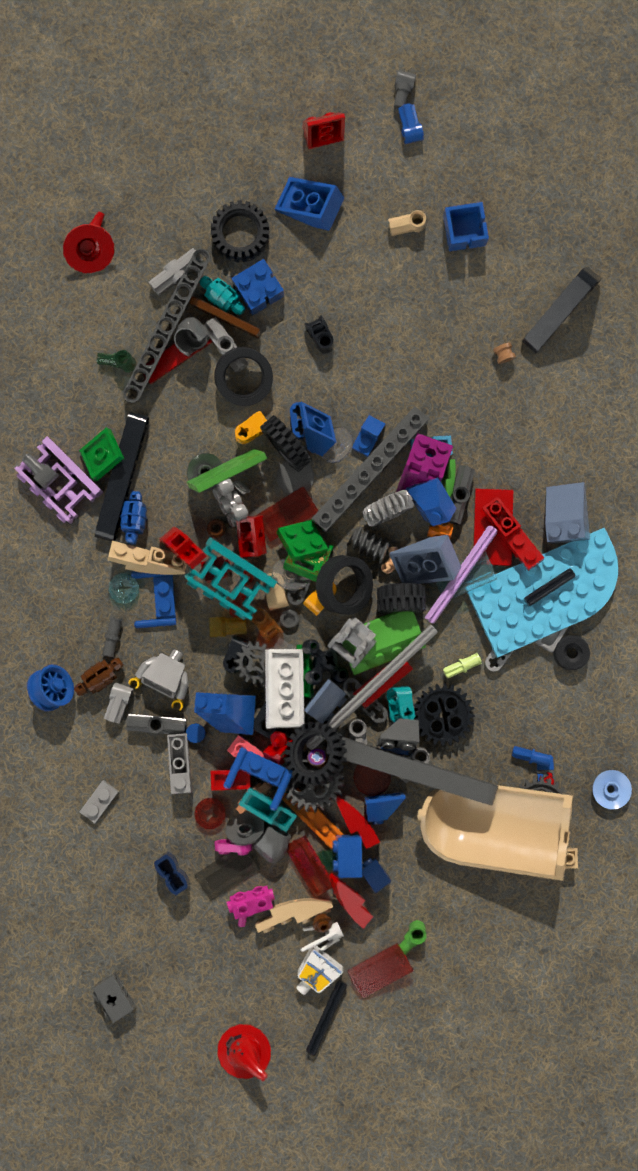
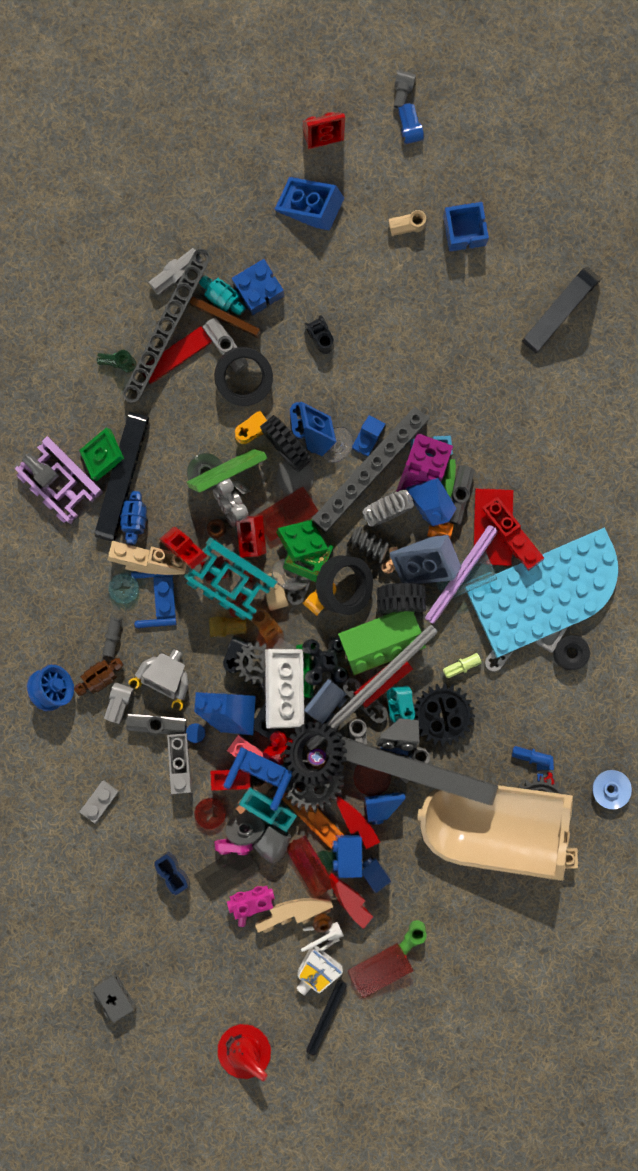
red piece [63,211,115,273] -> none
dark grey piece [174,317,210,357] -> none
black tyre [211,200,269,262] -> none
dark grey tile [280,610,299,629] -> none
light grey piece [327,617,377,669] -> none
medium nougat wheel [493,343,516,364] -> none
black axle [524,568,576,606] -> none
sand blue slope [545,482,590,544] -> none

